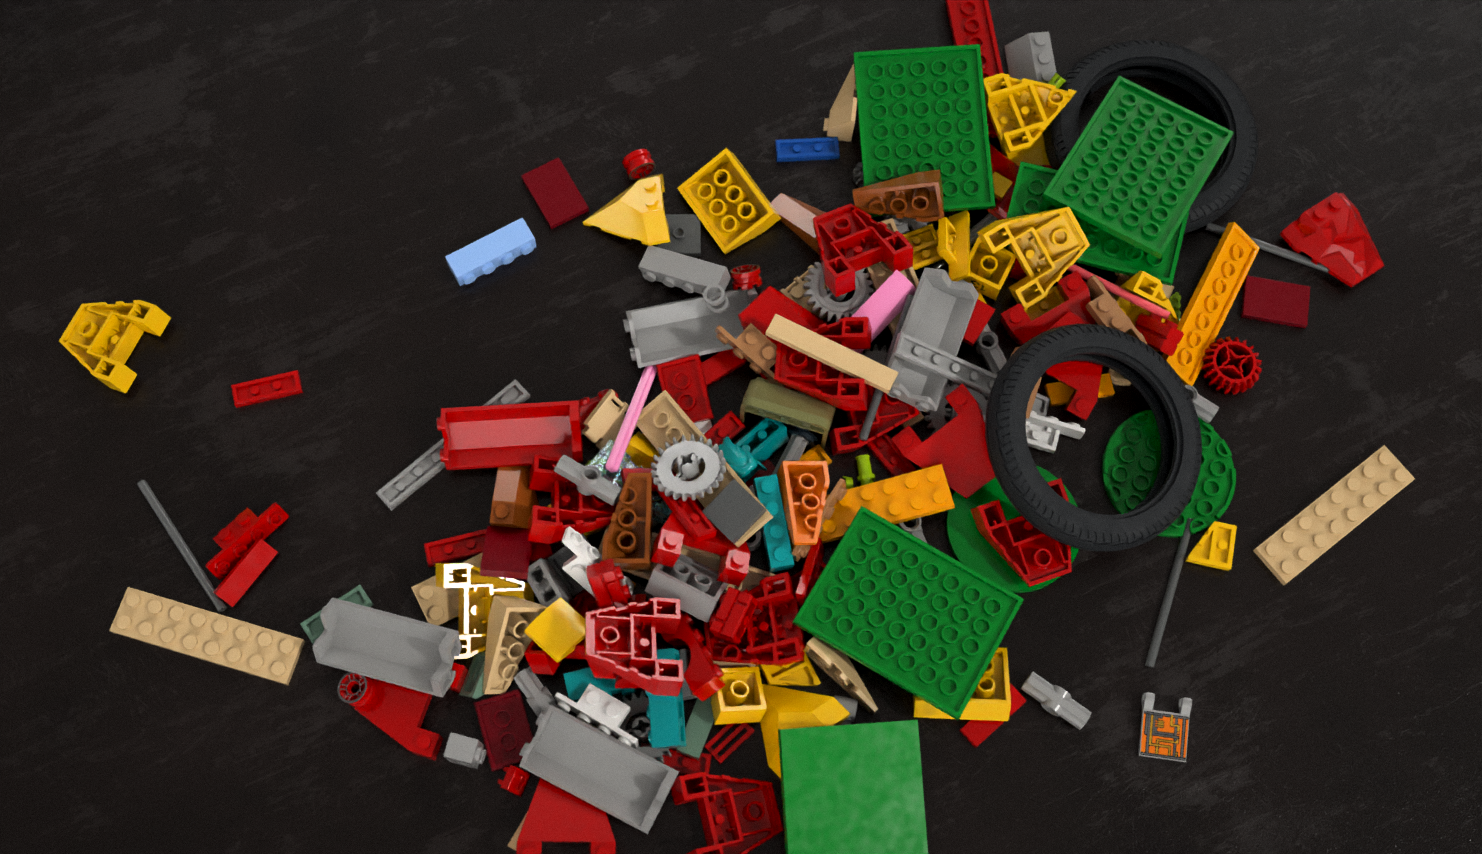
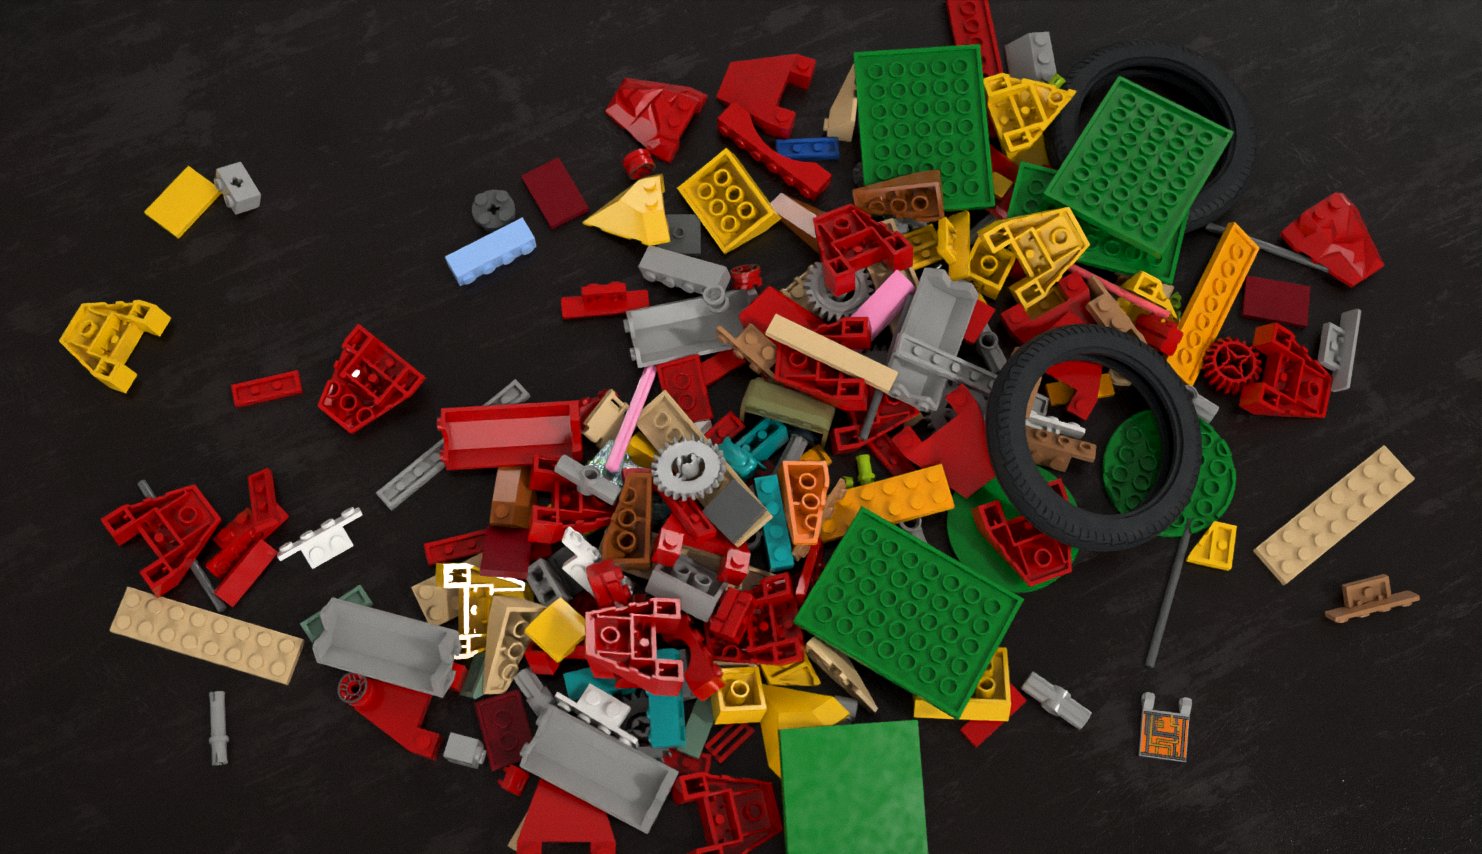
none -> red wedge [100,484,221,598]
none -> yellow tile [144,166,222,239]
none -> light grey pin [209,691,229,765]
none -> light grey brick [214,162,261,215]
none -> red tile [248,468,279,532]
none -> white bracket [277,507,363,569]
none -> red wedge [317,324,426,434]
none -> dark grey plate [472,190,516,232]
none -> red bracket [561,282,649,319]
none -> red wedge [605,78,708,164]
none -> red wedge [716,54,816,140]
none -> red arch [717,101,832,202]
none -> medium nougat bracket [1026,425,1096,472]
none -> red wedge [1239,322,1333,418]
none -> light grey bracket [1318,309,1361,392]
none -> medium nougat bracket [1325,574,1420,623]

